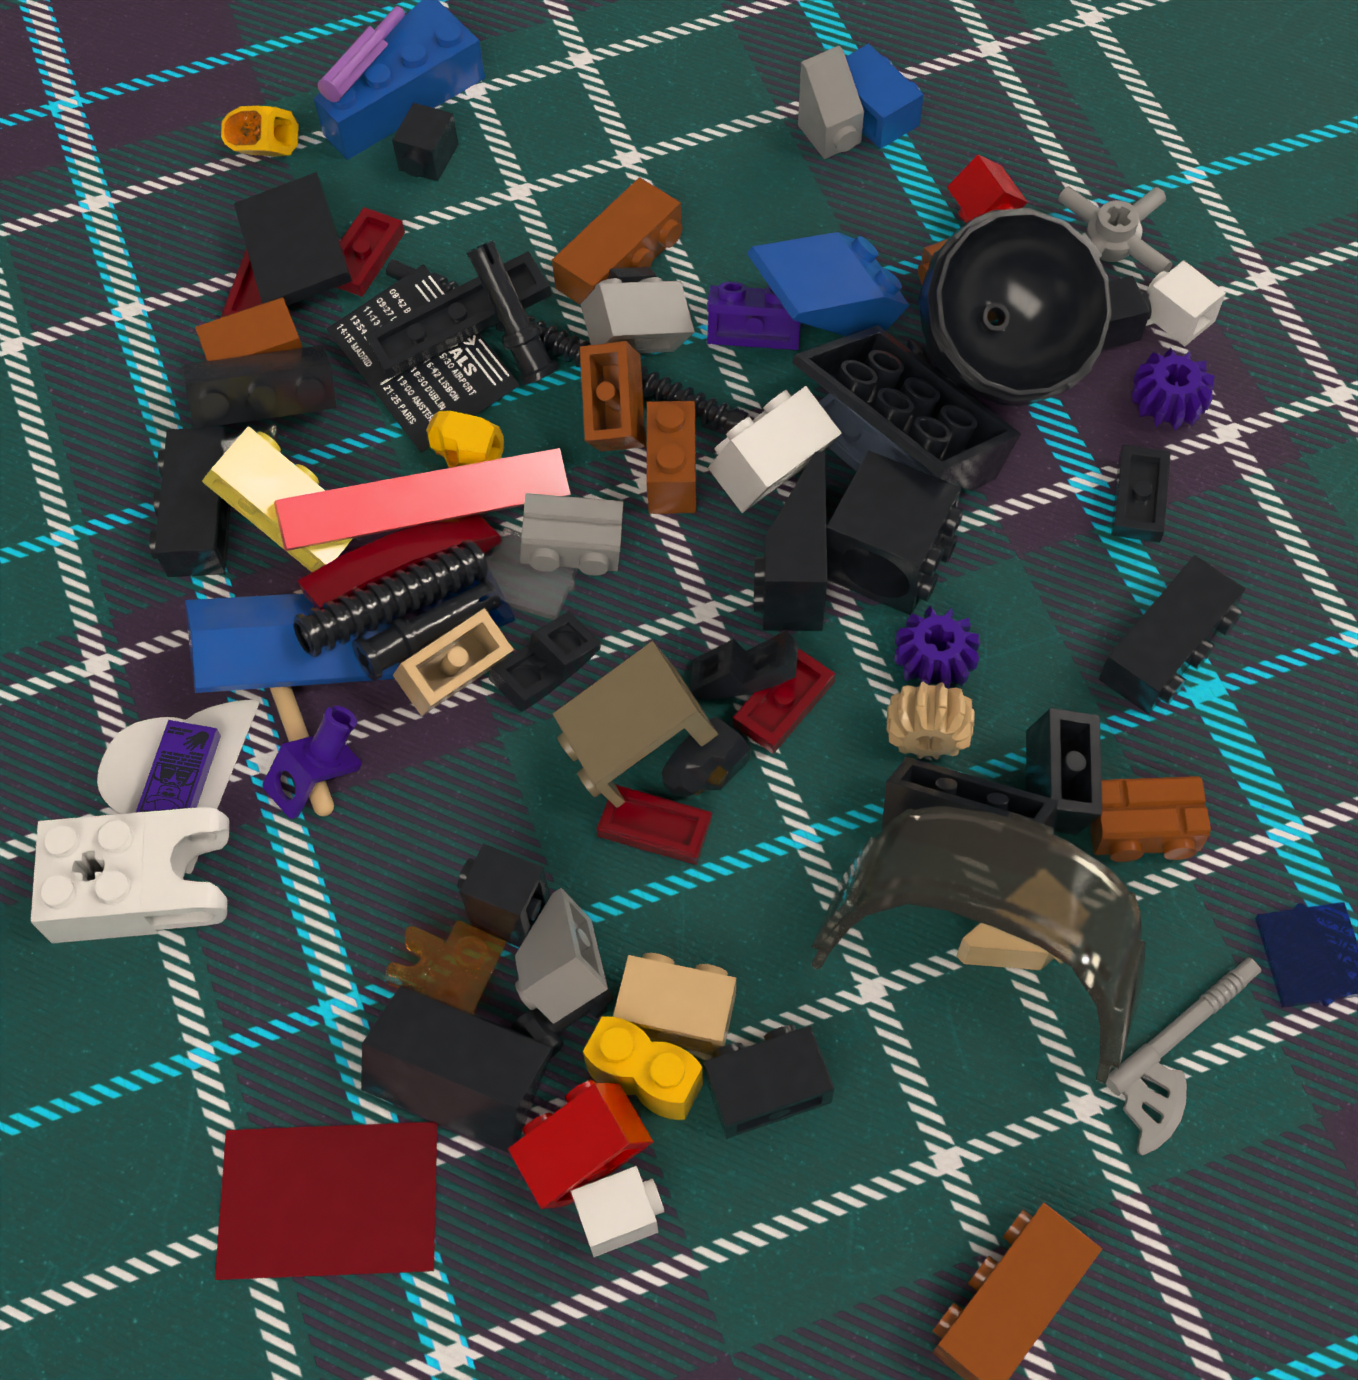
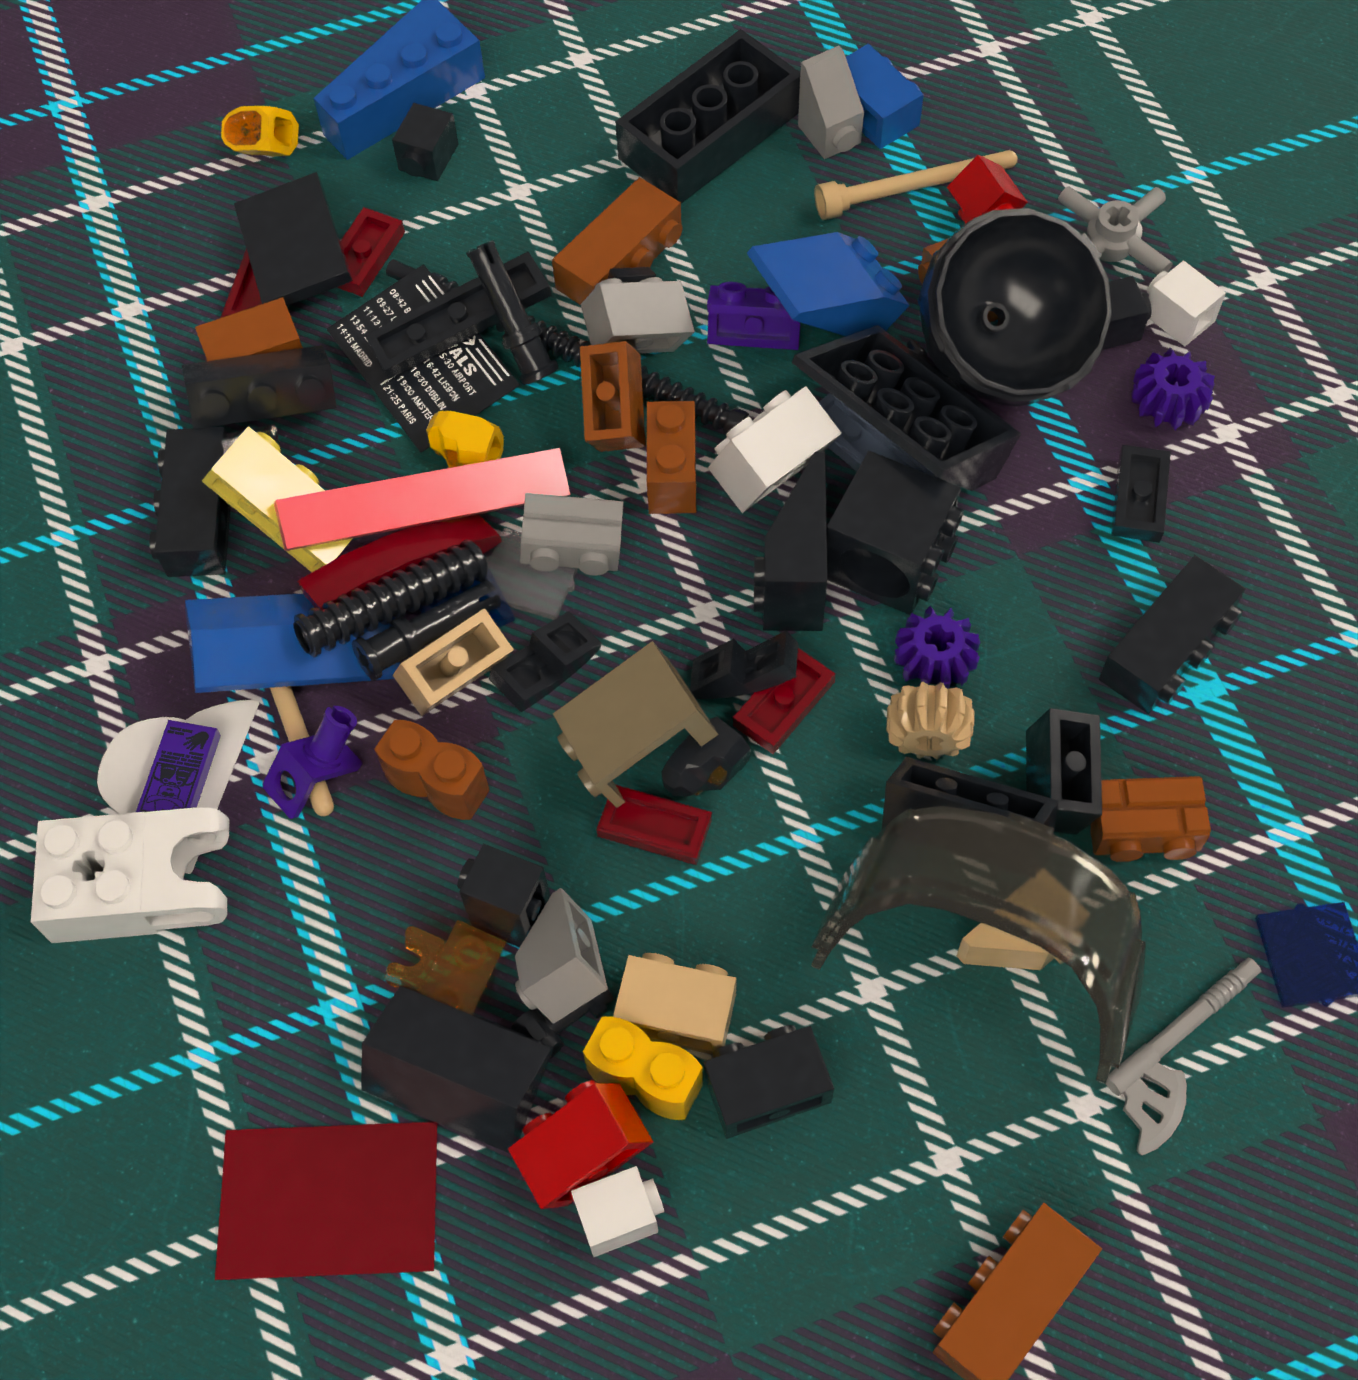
medium lavender axle [318,6,405,102] -> none
none -> dark orange brick [374,720,490,820]
none -> black brick [615,29,801,203]
none -> tan piece [814,150,1018,220]

